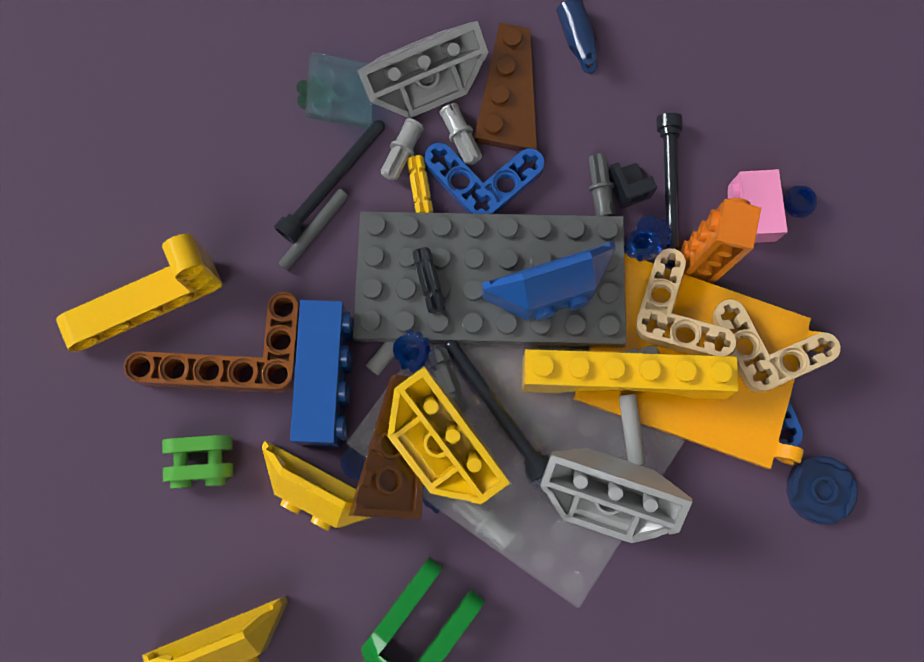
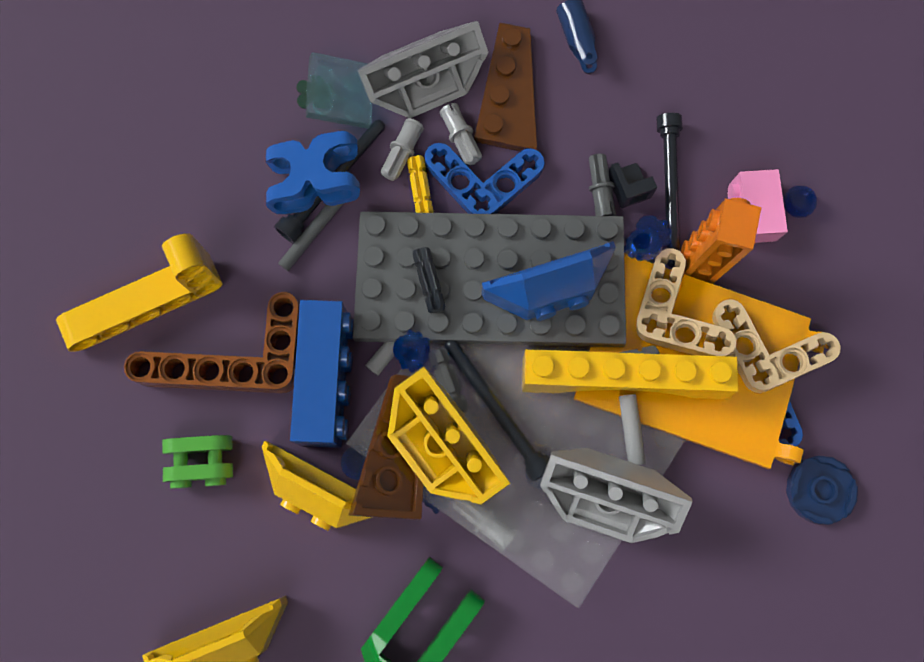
none -> blue piece [265,131,360,214]

